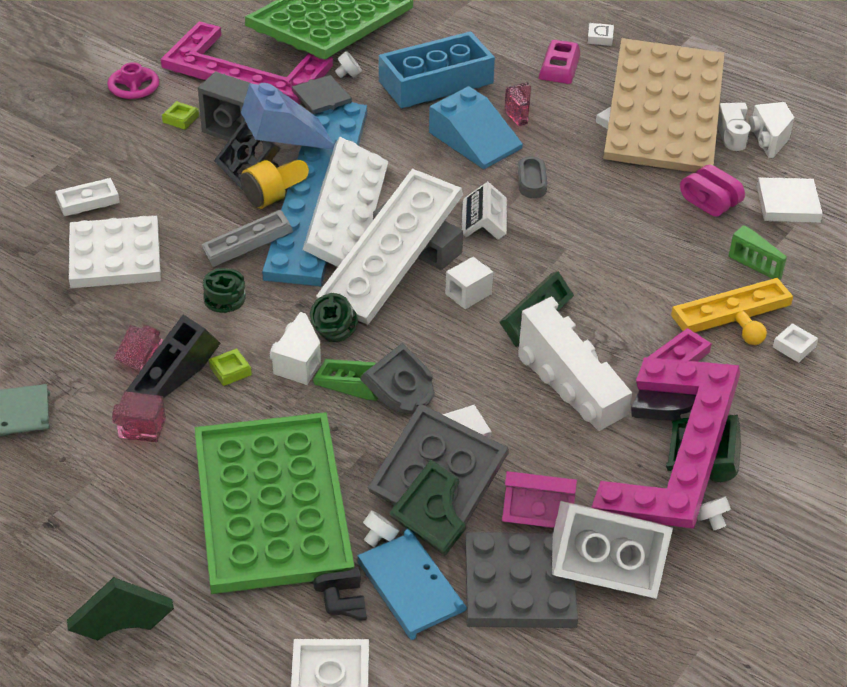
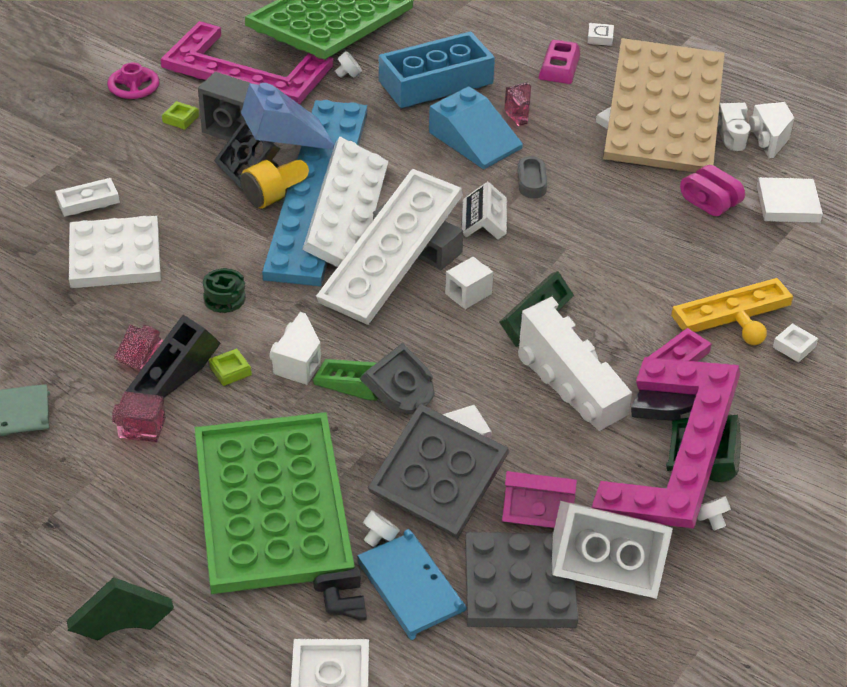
light grey tile [201,210,293,268] -> none
dark grey piece [292,75,352,114] -> none
dark green wheel [310,293,358,342] -> none
dark green tile [389,460,466,556] -> none
bright green slope [728,225,787,280] -> none

